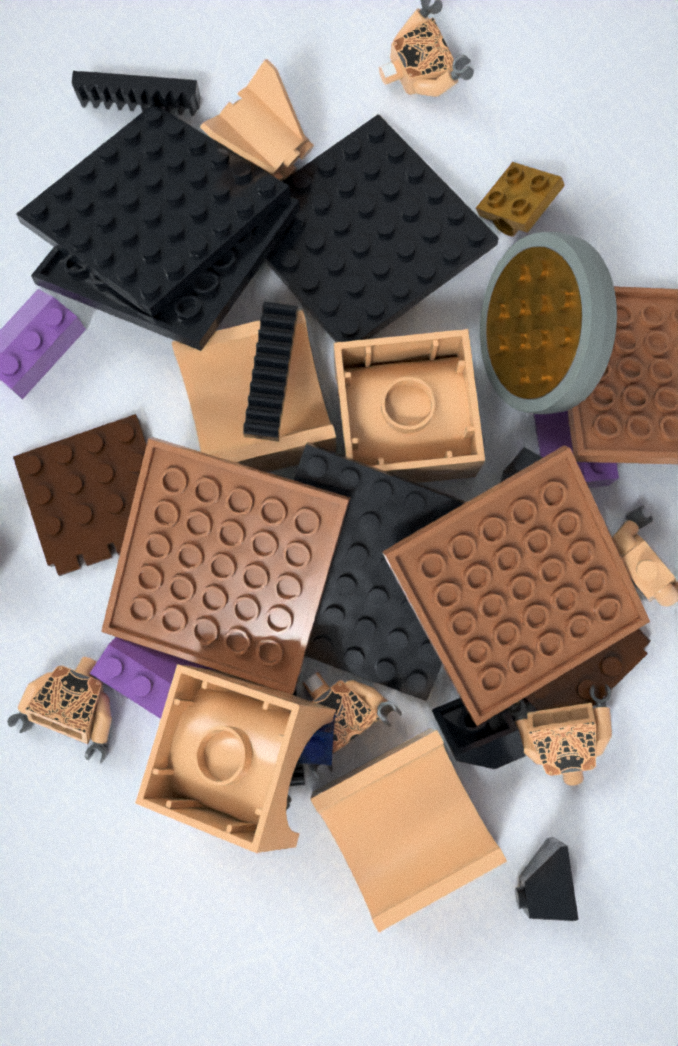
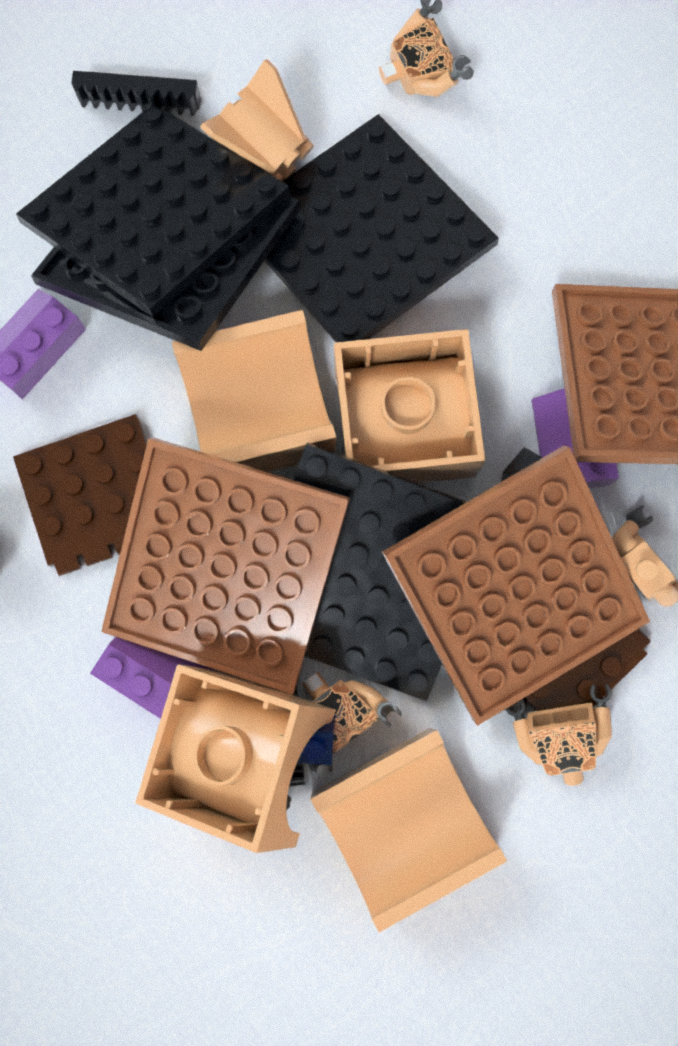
light nougat torso [7,657,112,763] -> none
black gear [243,301,299,442] -> none
black slope [432,698,526,769] -> none
pearl gold plate [476,162,565,237] -> none
wheel [480,232,617,414] -> none
black slope [515,837,579,921] -> none

